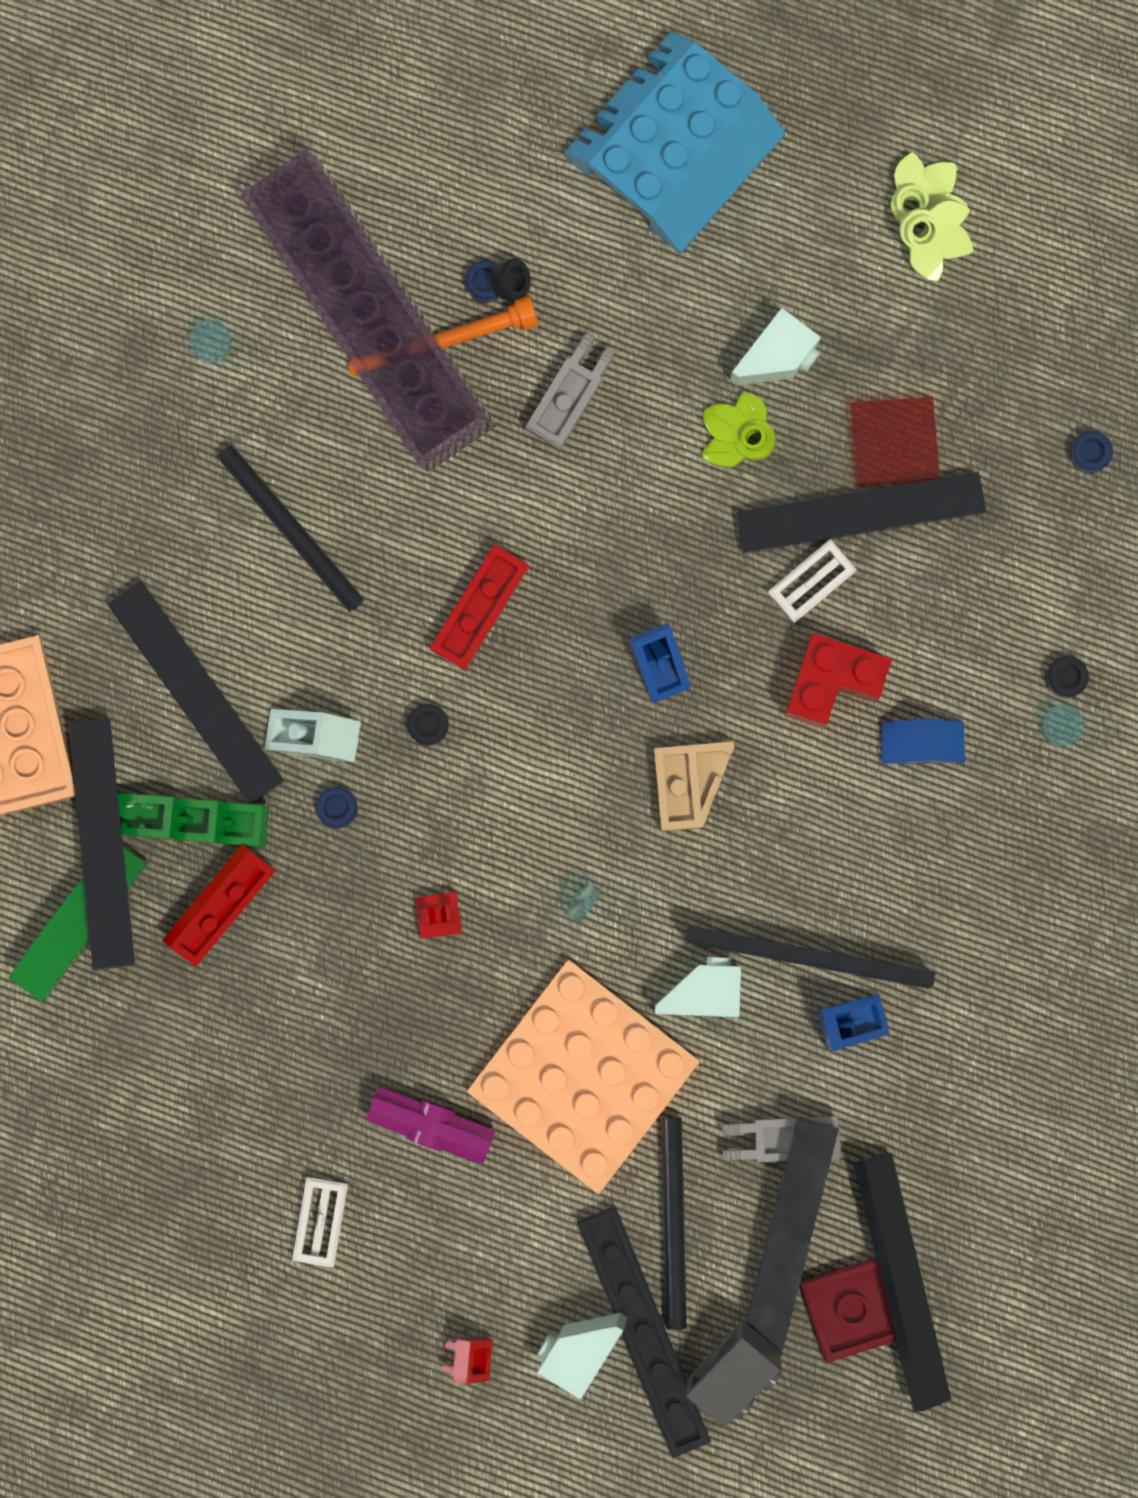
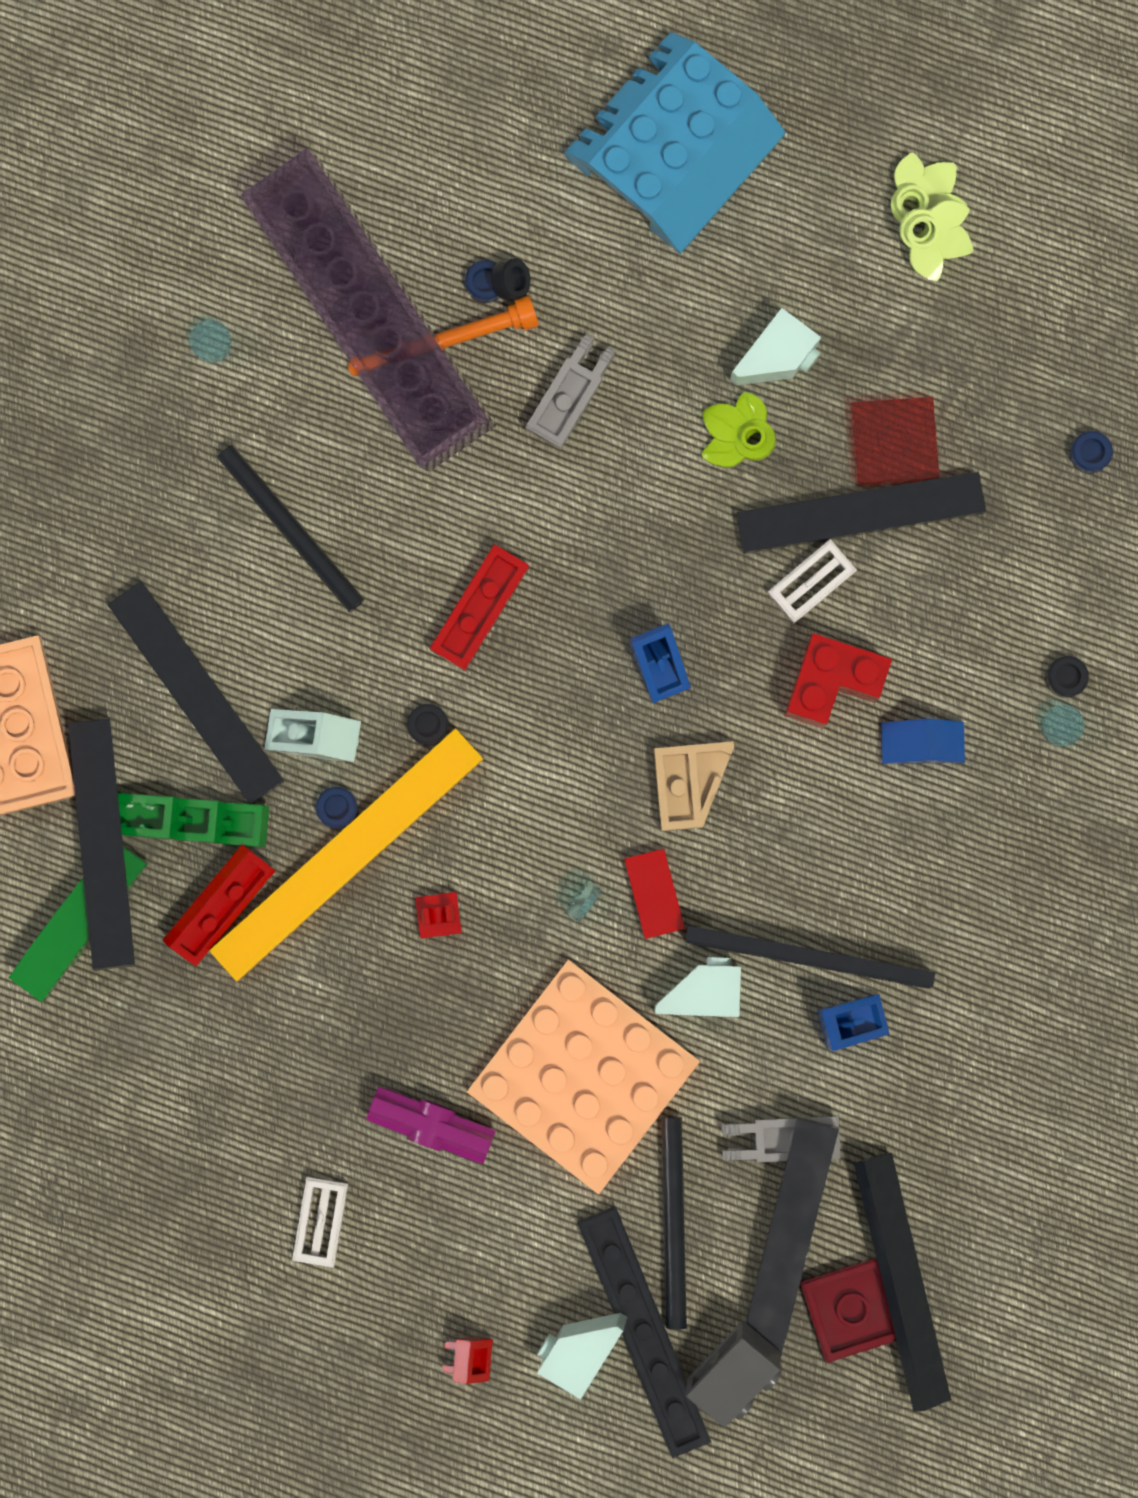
none -> yellow tile [209,728,484,982]
none -> red tile [624,849,685,939]

